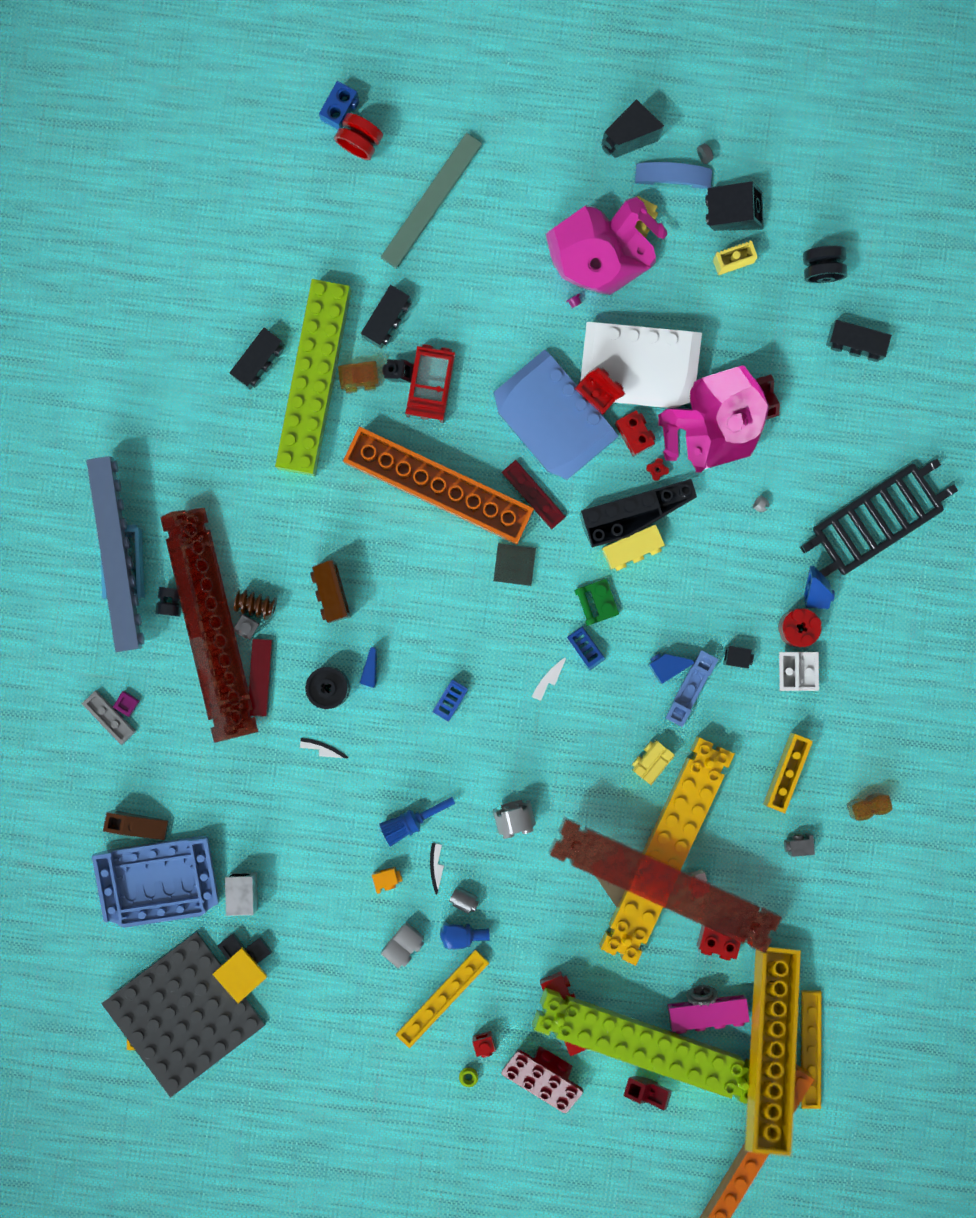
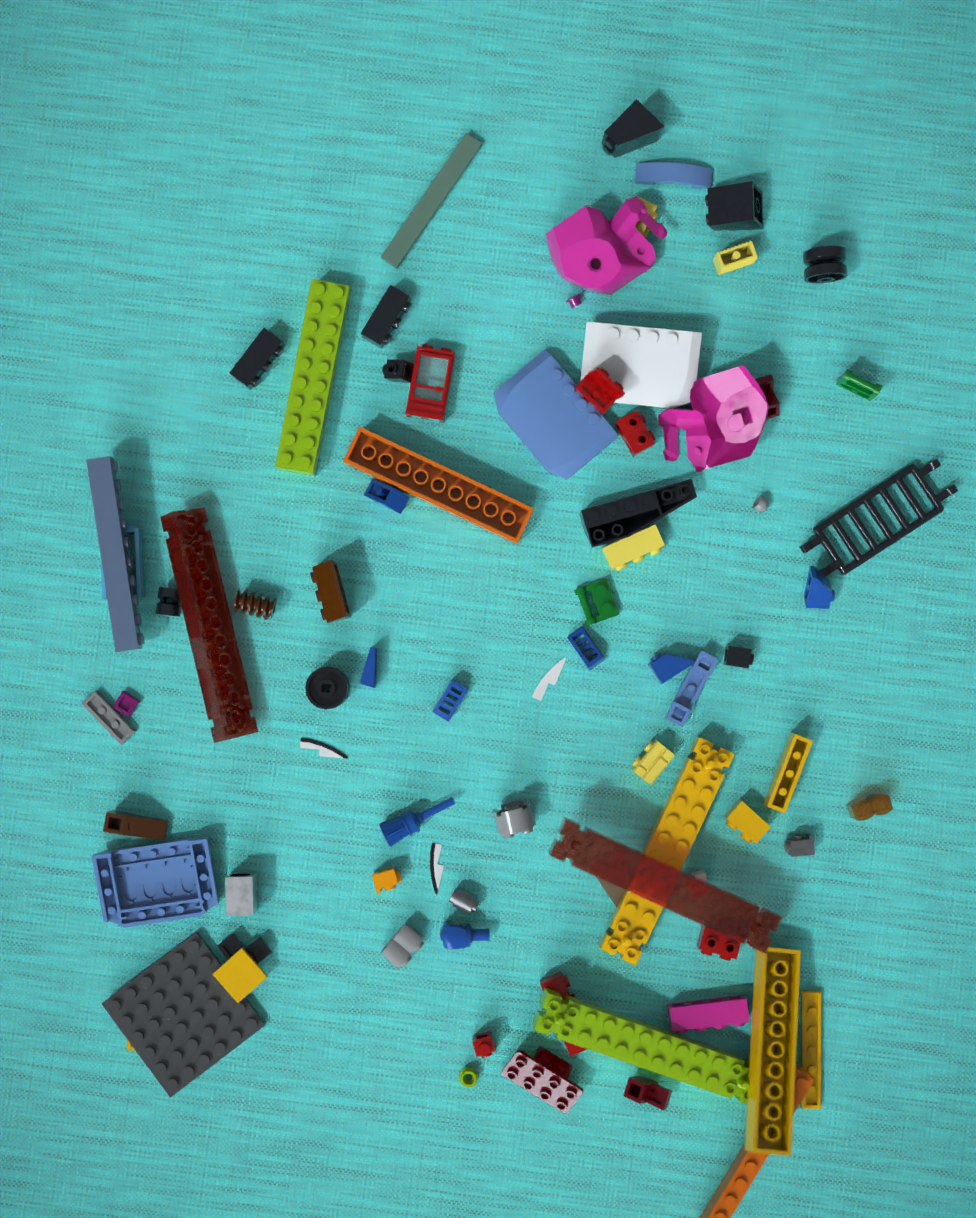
flat silver brick [233,614,260,640] -> none
dark red tile [247,639,273,716] -> none
blue brick [319,81,360,129] -> none
red wheel [334,113,383,160] -> none
clear orange brick [338,361,380,394] -> none
yellow plate [396,949,489,1049] -> none
clear smoke tile [493,543,536,586] -> none
dark red tile [501,460,566,530] -> none
red plate [646,458,669,481] -> none
dark grey gear [686,985,718,1007] -> none
dark grey tile [697,143,713,164] -> none
red brick [778,608,821,647] -> none
white brick [779,652,819,691] -> none
black brick [826,320,892,362] -> none
none -> blue slope [364,478,410,514]
none -> yellow brick [724,799,771,844]
none -> green plate [836,369,882,401]

